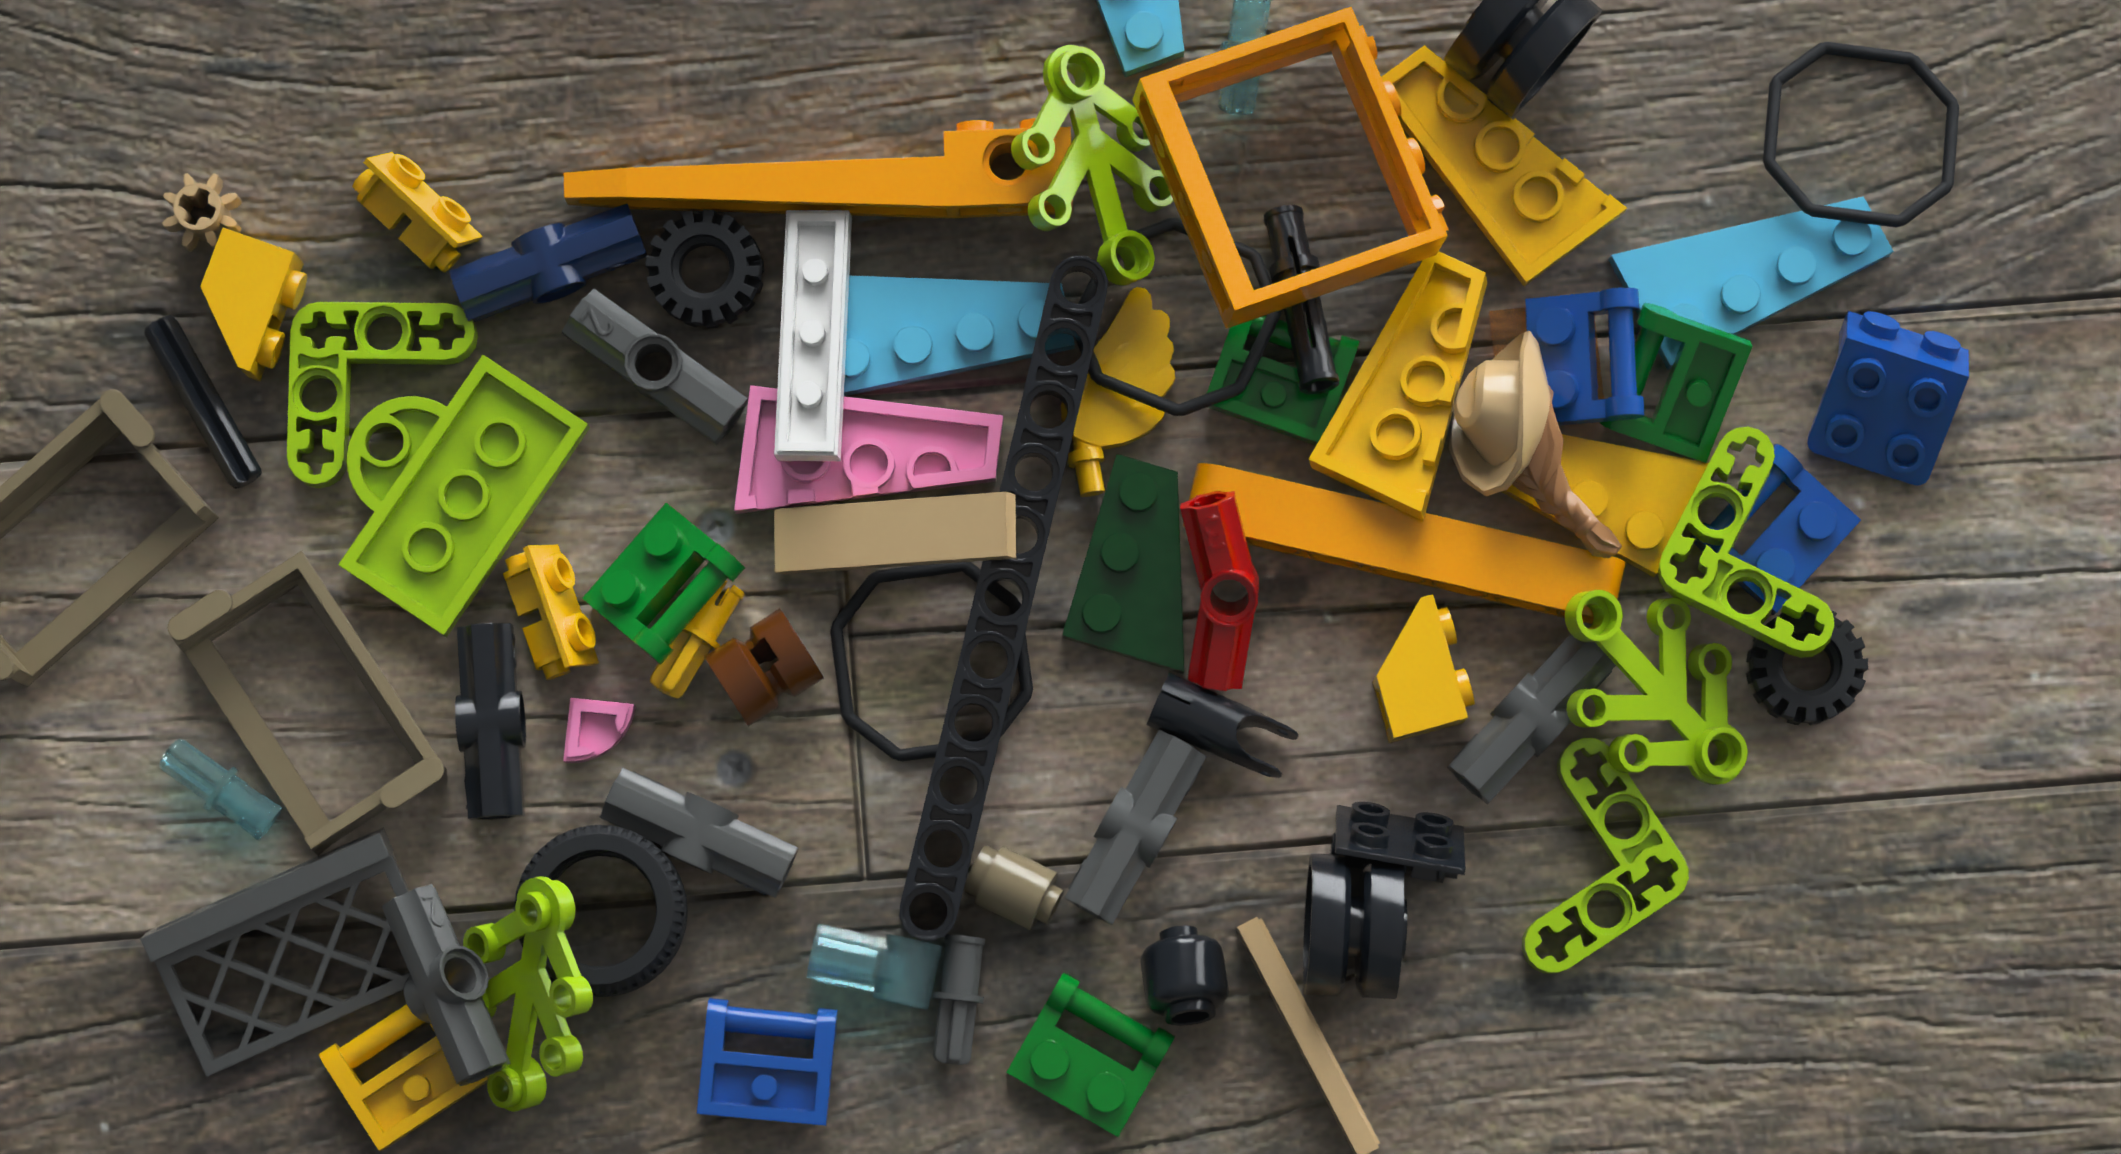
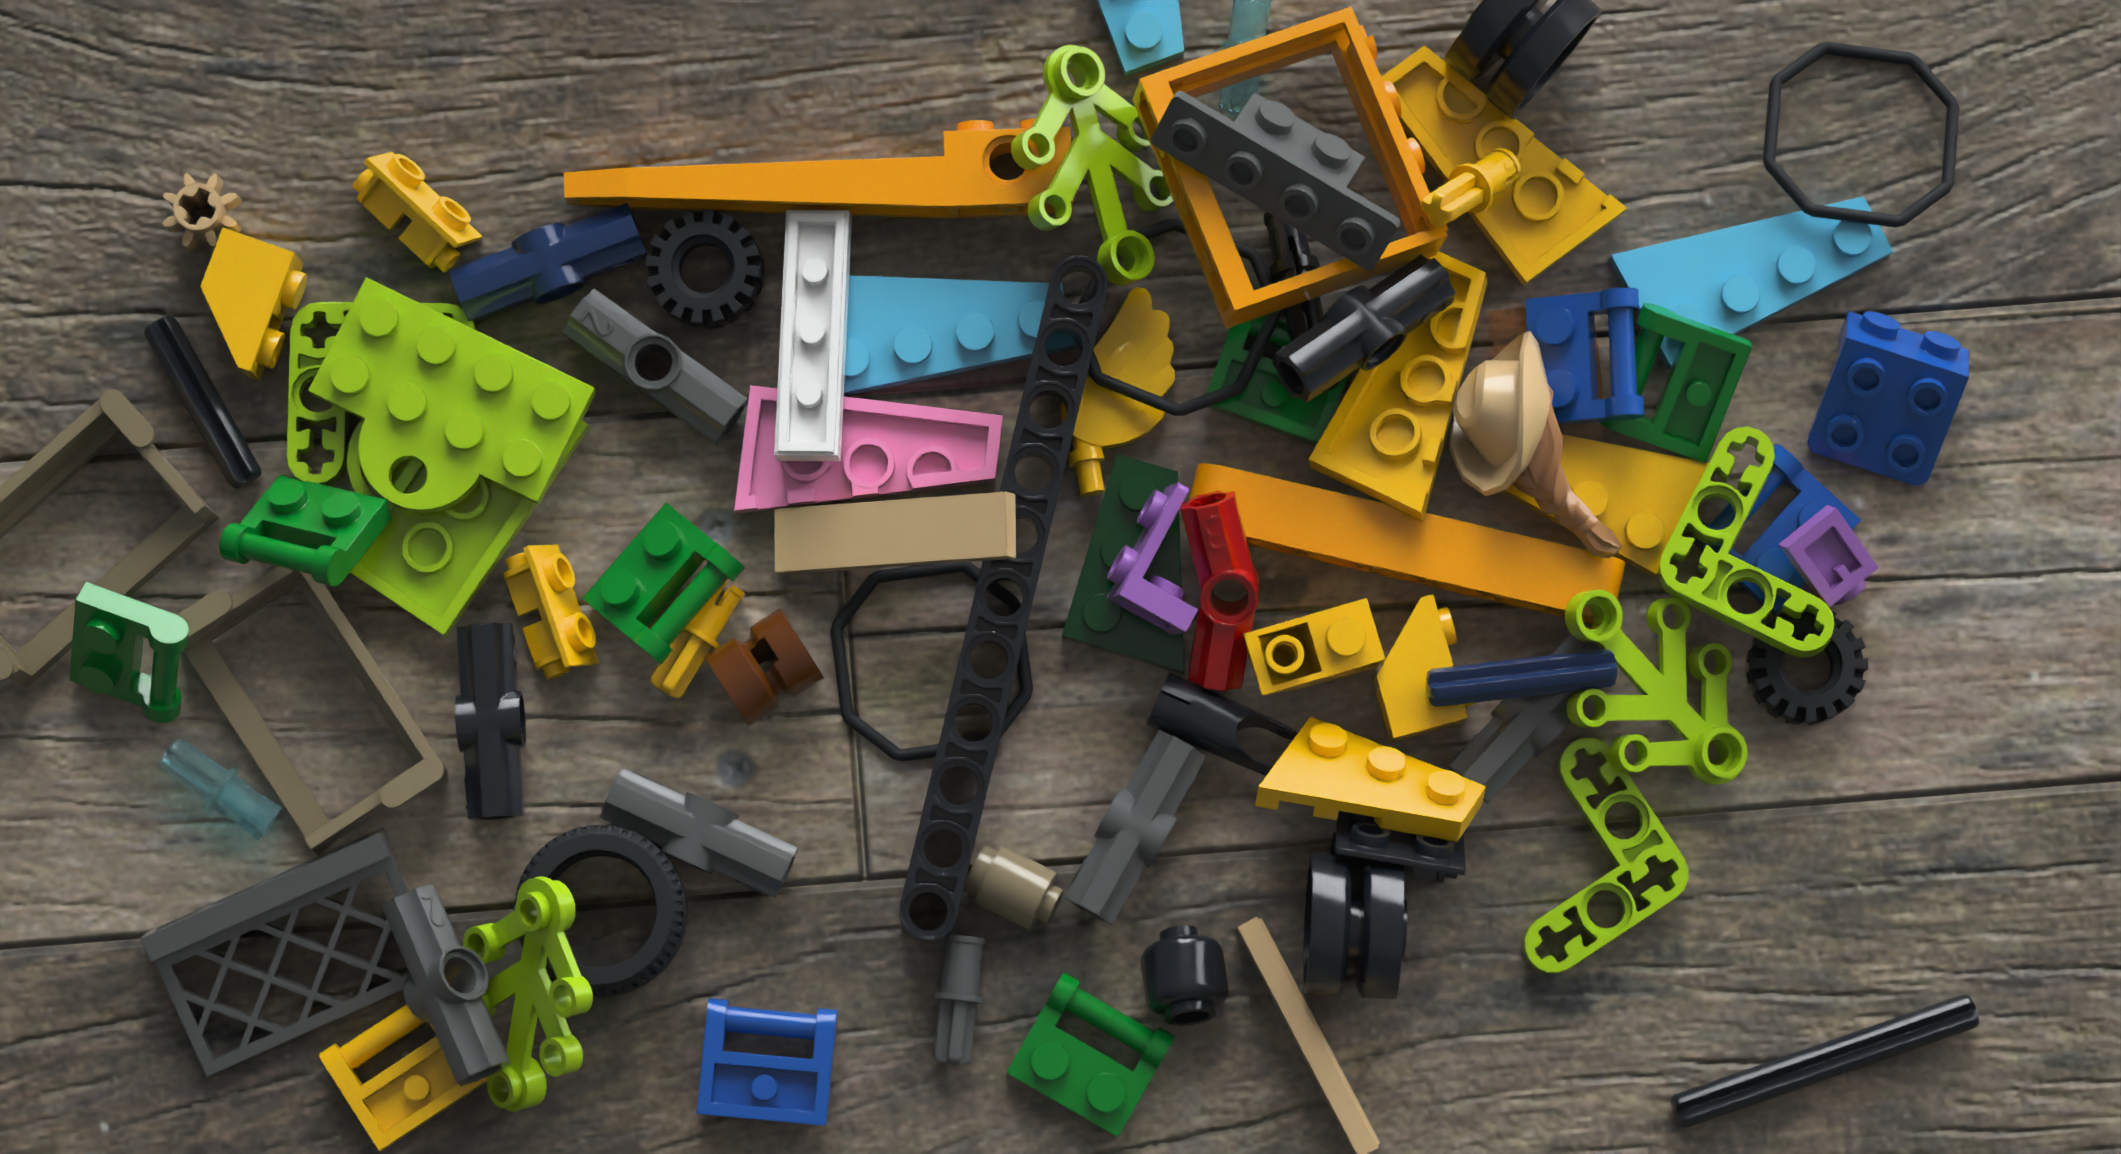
bright pink tile [563,698,636,763] -> none
clear light blue piece [806,924,943,1010] -> none
none -> green plate [69,582,189,723]
none -> green plate [219,474,392,587]
none -> lime plate [308,277,597,513]
none -> medium lavender bracket [1107,482,1198,636]
none -> dark grey bracket [1151,91,1400,271]
none -> yellow slope [1243,598,1385,697]
none -> yellow wing [1255,716,1486,842]
none -> black piece [1272,254,1456,403]
none -> yellow axle [1421,148,1521,227]
none -> dark blue axle [1426,649,1617,707]
none -> black axle [1671,995,1979,1128]
none -> medium lavender bracket [1778,505,1879,608]

